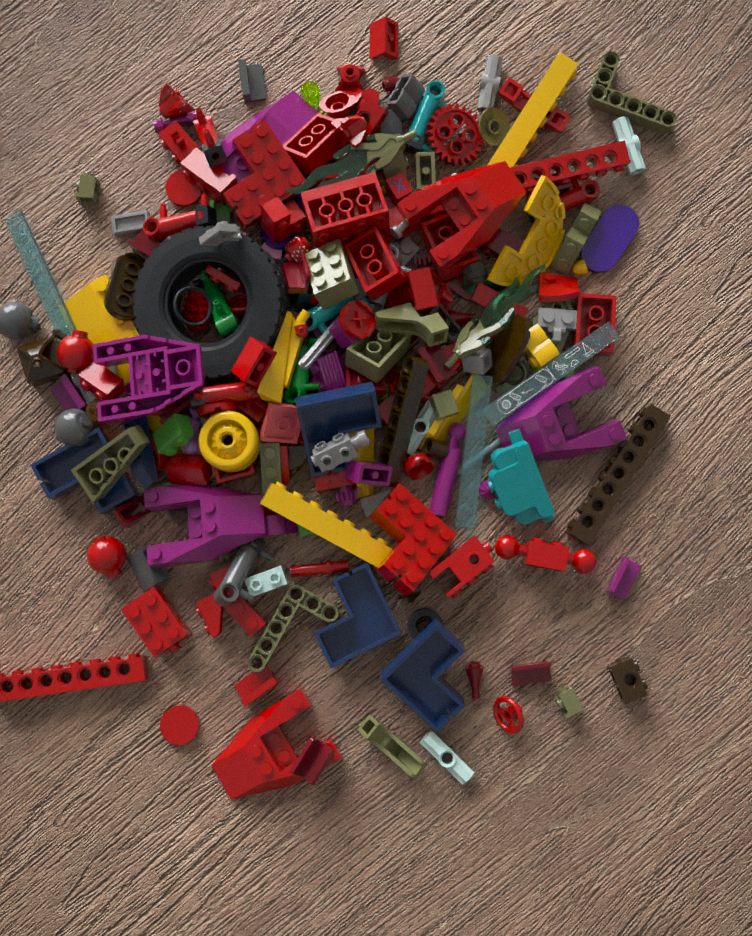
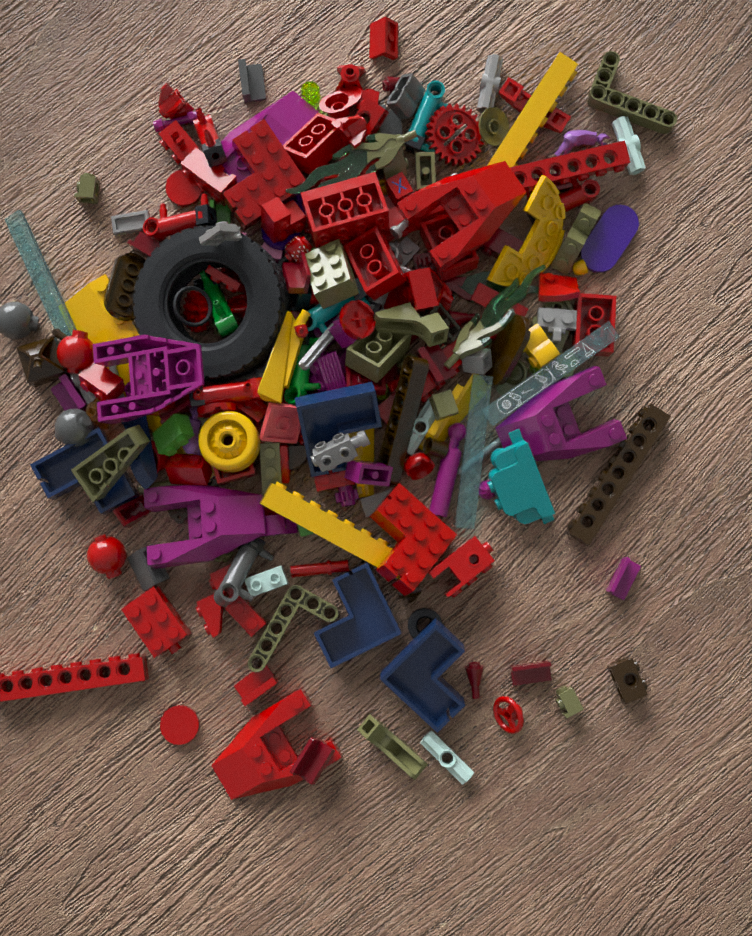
red brick [231,336,277,387] -> none
clear smoke piece [461,261,489,287] -> none
red brick [495,535,597,574] -> none
none -> medium lavender arm [554,130,610,156]

